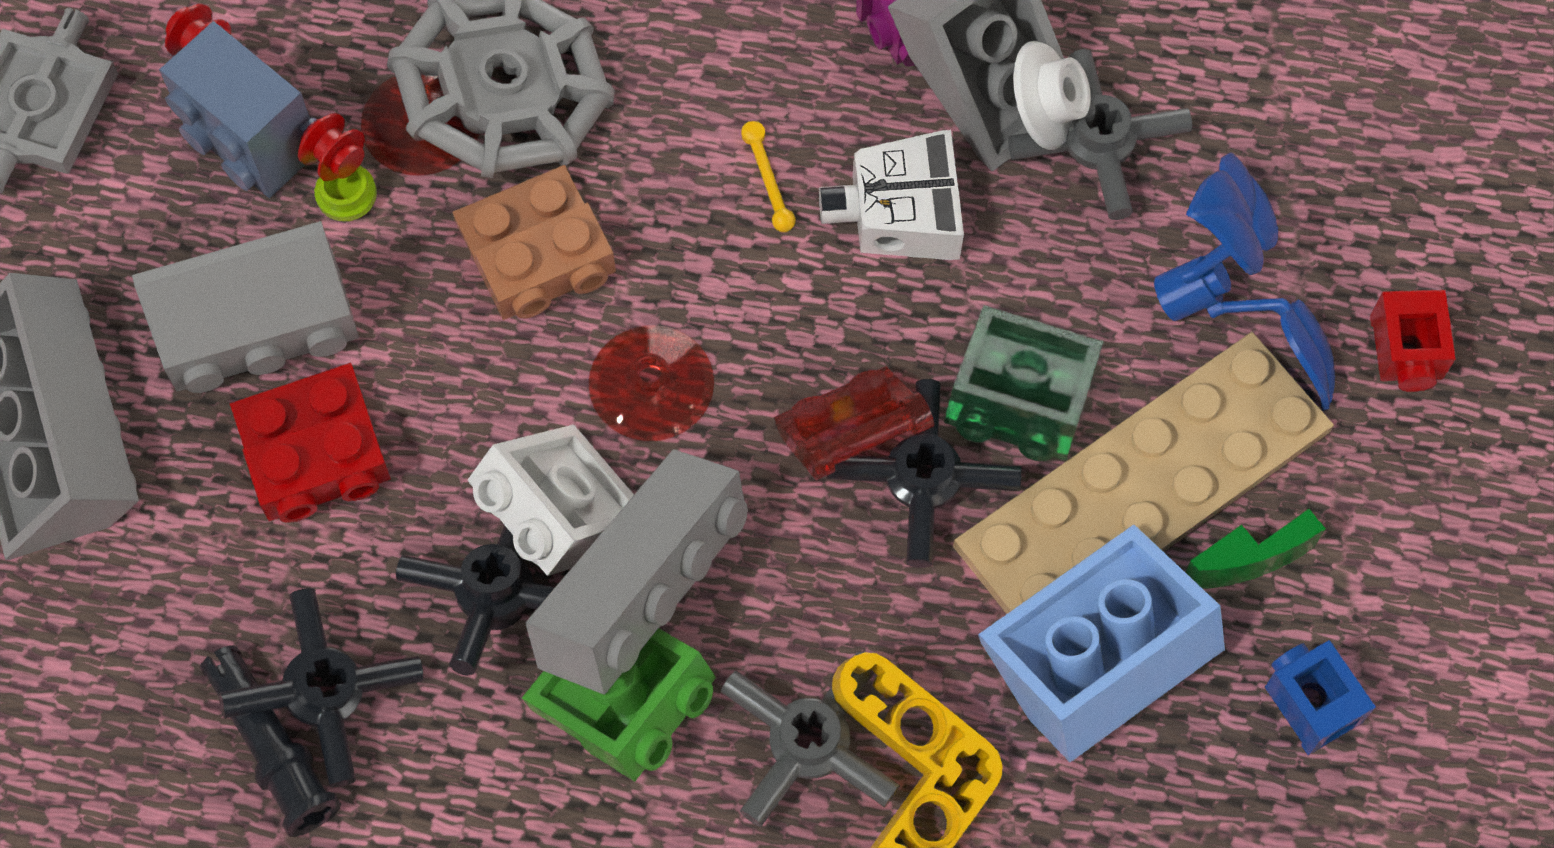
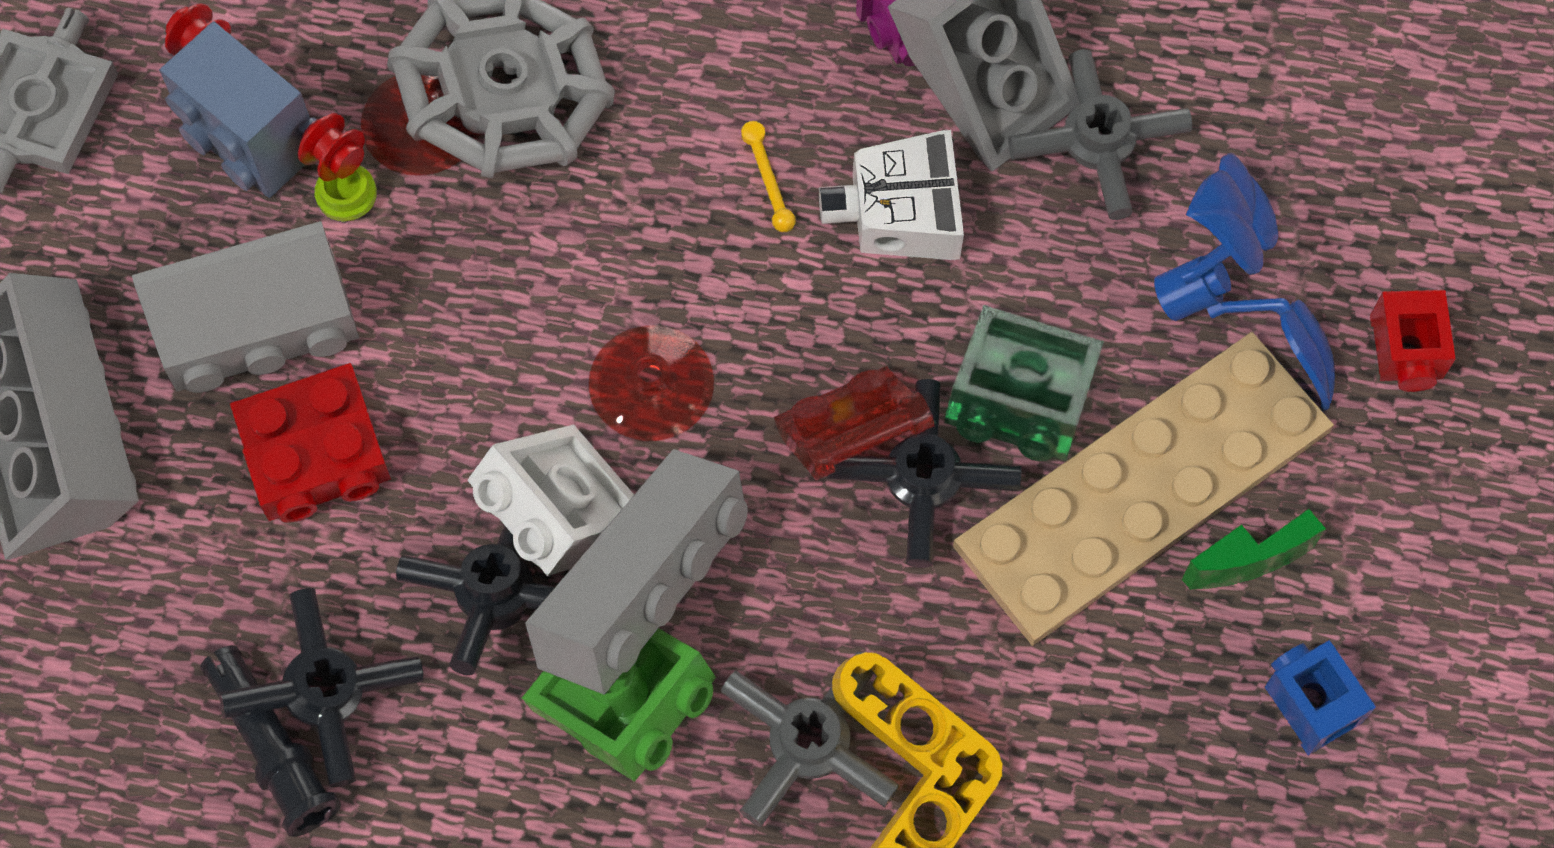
nougat plate [452,165,616,320] -> none
light blue slope [978,525,1225,762] -> none
white piece [1013,41,1091,150] -> none

